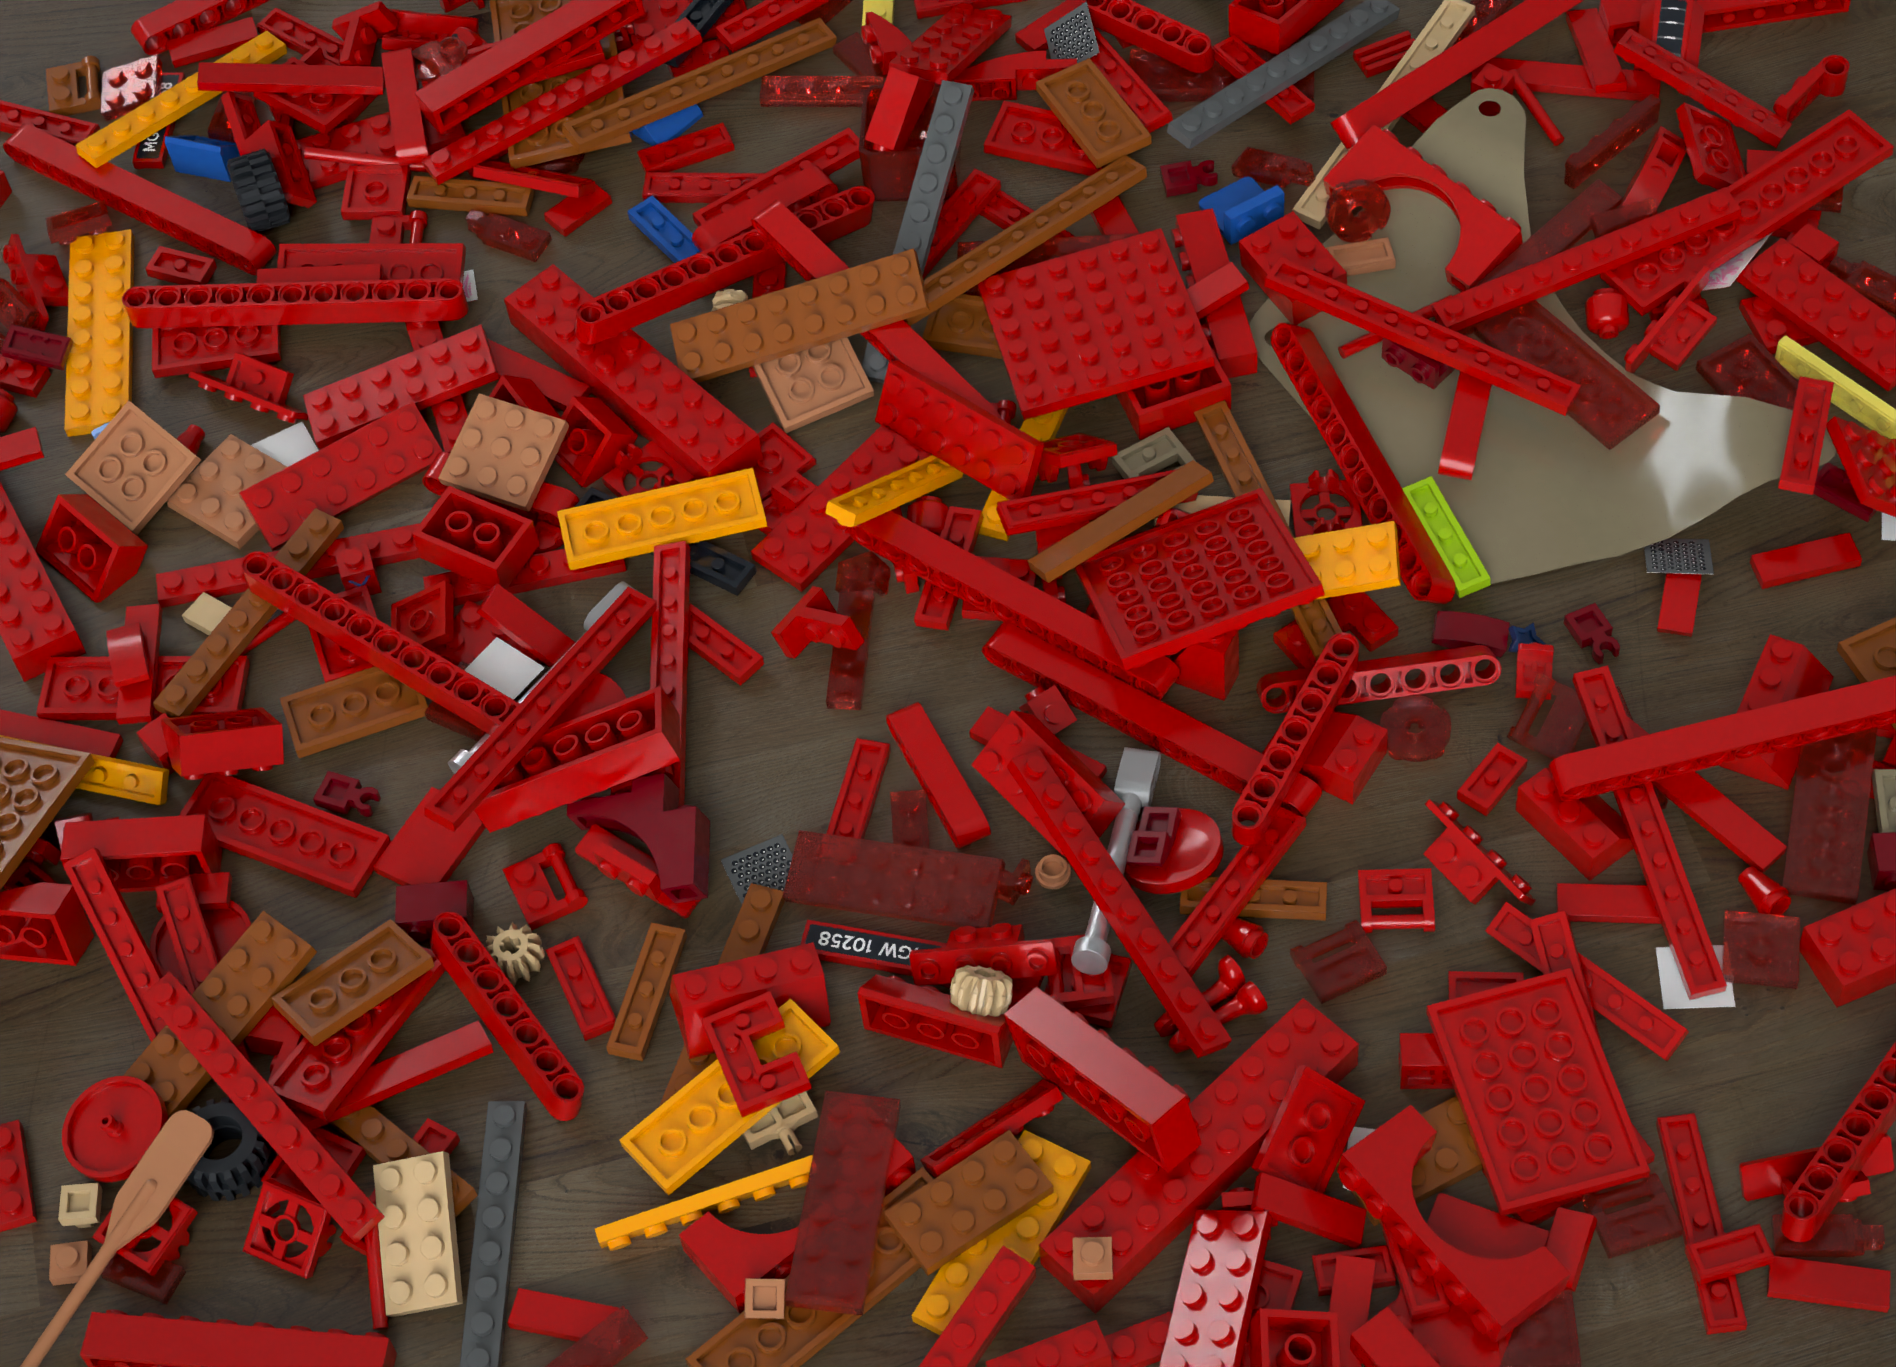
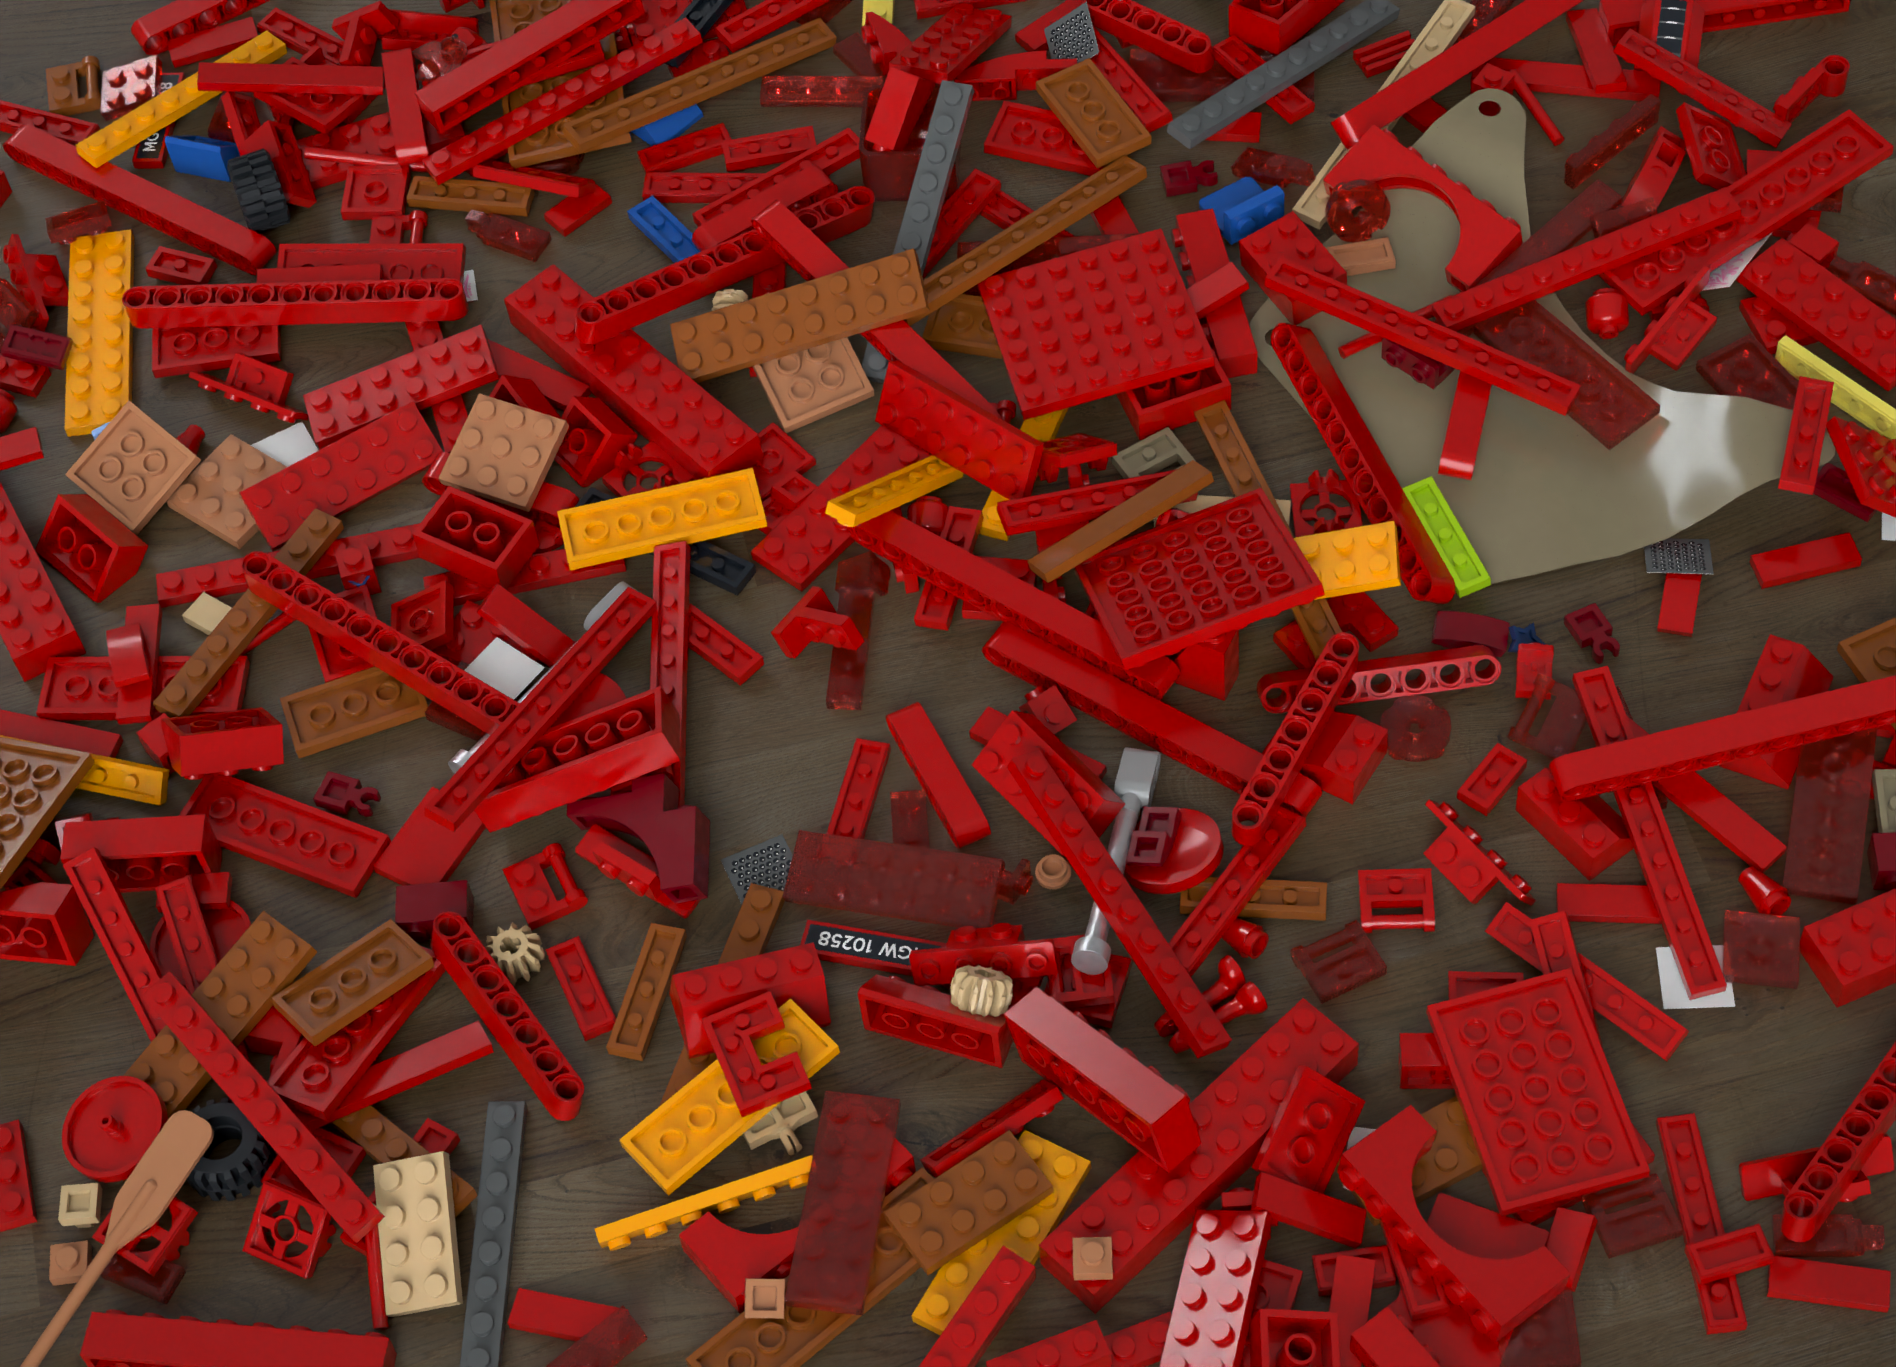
none -> red plate [721,126,816,172]
none -> red tile [1205,112,1262,143]

